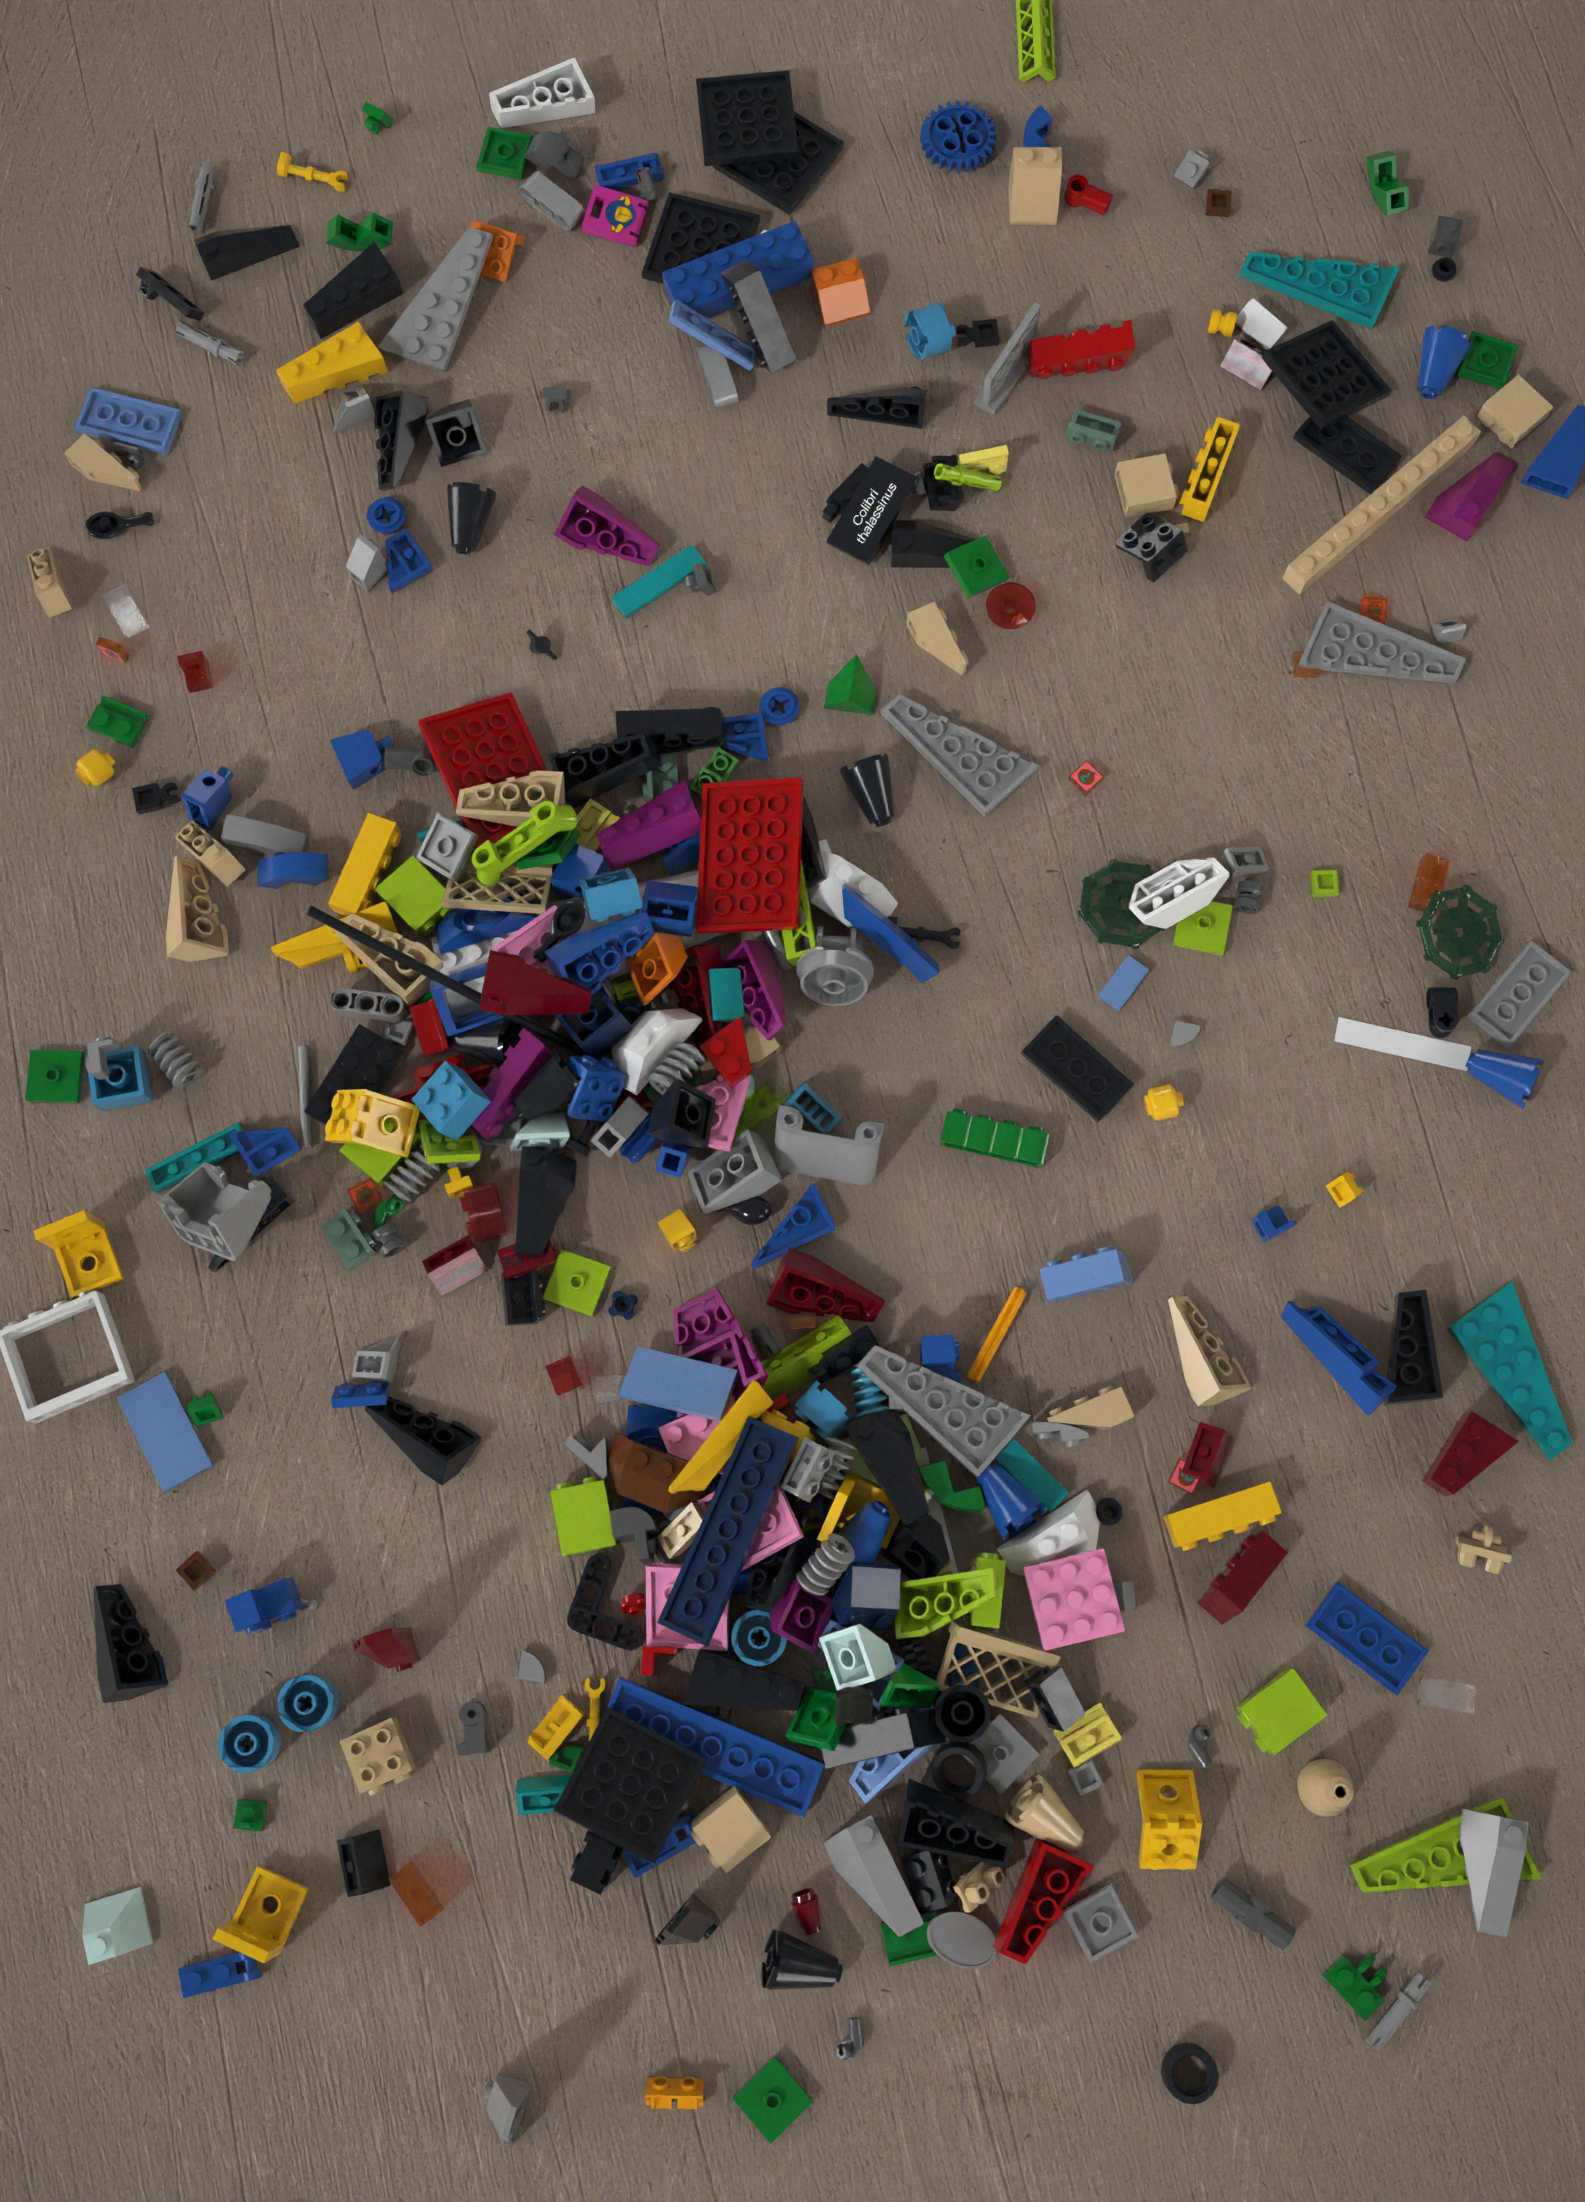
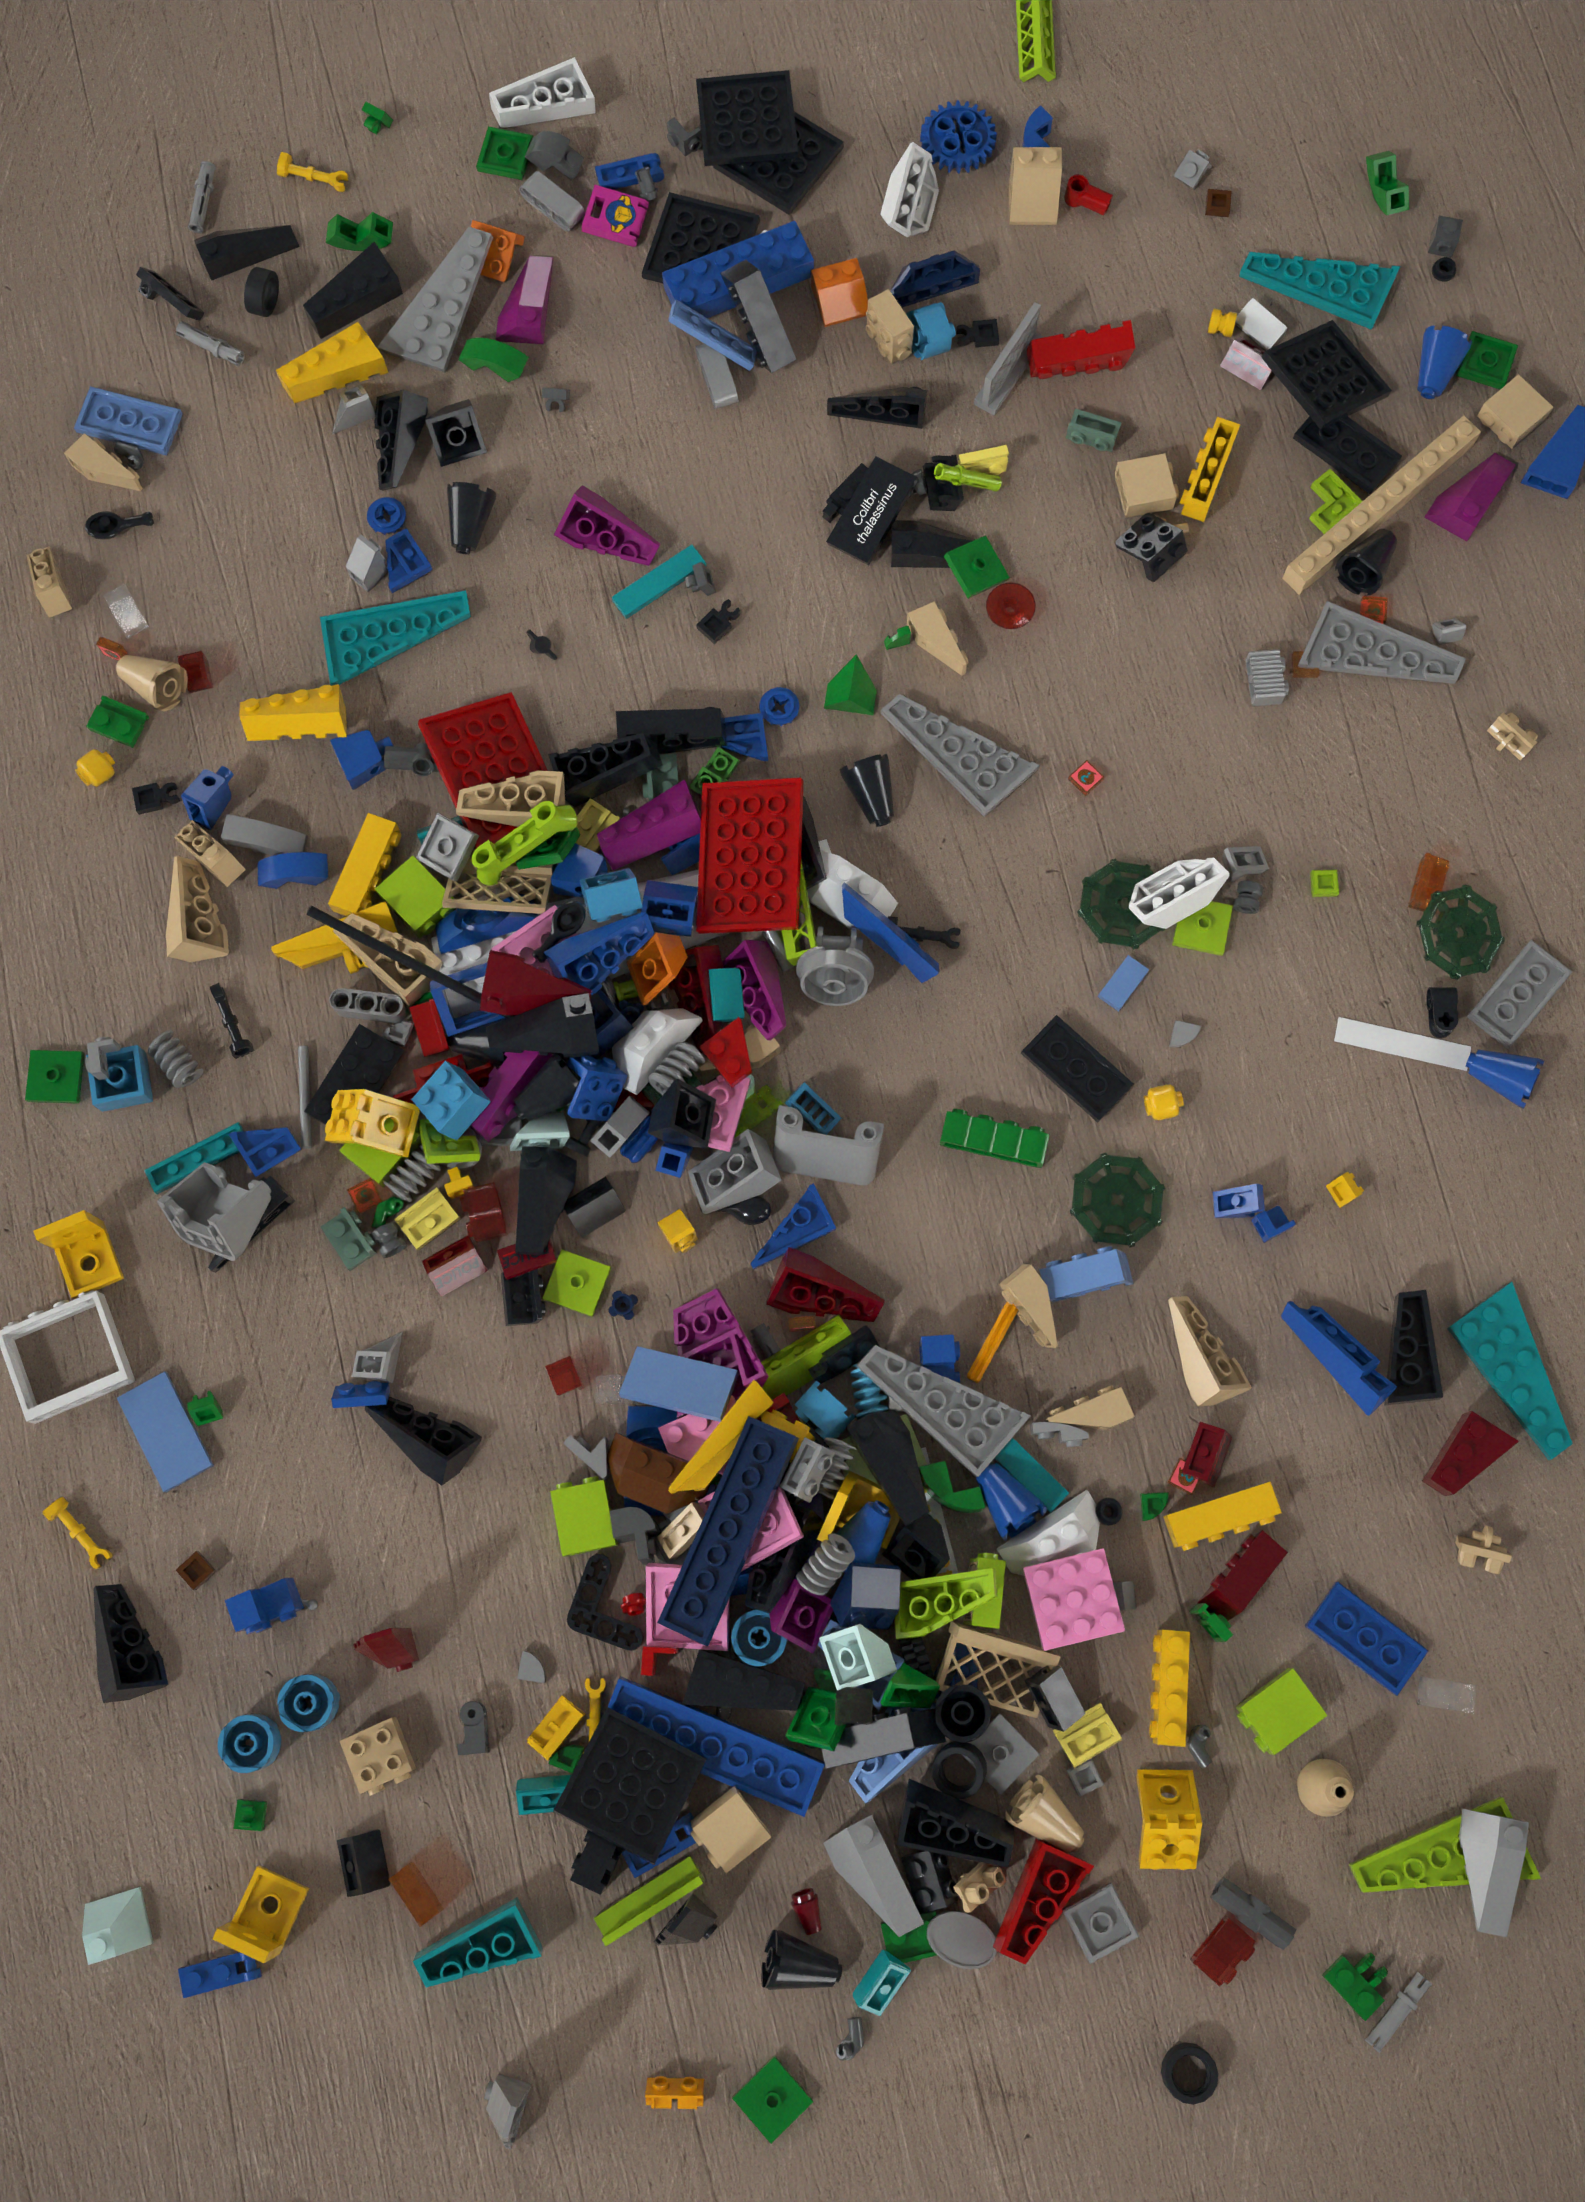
none -> yellow piece [42,1496,112,1569]
none -> tan cone [116,655,188,711]
none -> black piece [210,983,255,1059]
none -> yellow wedge [239,684,347,741]
none -> black tyre [244,267,279,317]
none -> teal wing [320,590,471,686]
none -> light yellow plate [394,1187,460,1250]
none -> teal wedge [413,1897,543,1988]
none -> green brick [458,338,529,382]
none -> black wedge [486,993,599,1058]
none -> magenta wedge [496,256,553,344]
none -> black panel [564,1176,626,1237]
none -> lime fence [593,1855,705,1947]
none -> dark grey bracket [667,117,702,156]
none -> black plate [696,599,740,644]
none -> teal slope [852,1949,912,2016]
none -> tan brick [865,289,914,364]
none -> white wedge [880,142,939,237]
none -> green tile [884,626,911,650]
none -> dark blue wedge [890,250,980,308]
none -> tan slope [999,1264,1058,1348]
none -> clear green plate [1069,1152,1165,1248]
none -> green tile [1140,1492,1169,1521]
none -> yellow brick [1149,1630,1190,1747]
none -> green plate [1189,1603,1233,1642]
none -> clear red brick [1190,1915,1256,1987]
none -> slope [1213,1184,1265,1218]
none -> light grey brick [1245,649,1289,707]
none -> lime plate [1309,469,1363,534]
none -> black cone [1335,529,1397,596]
none -> tan hips [1487,712,1538,761]

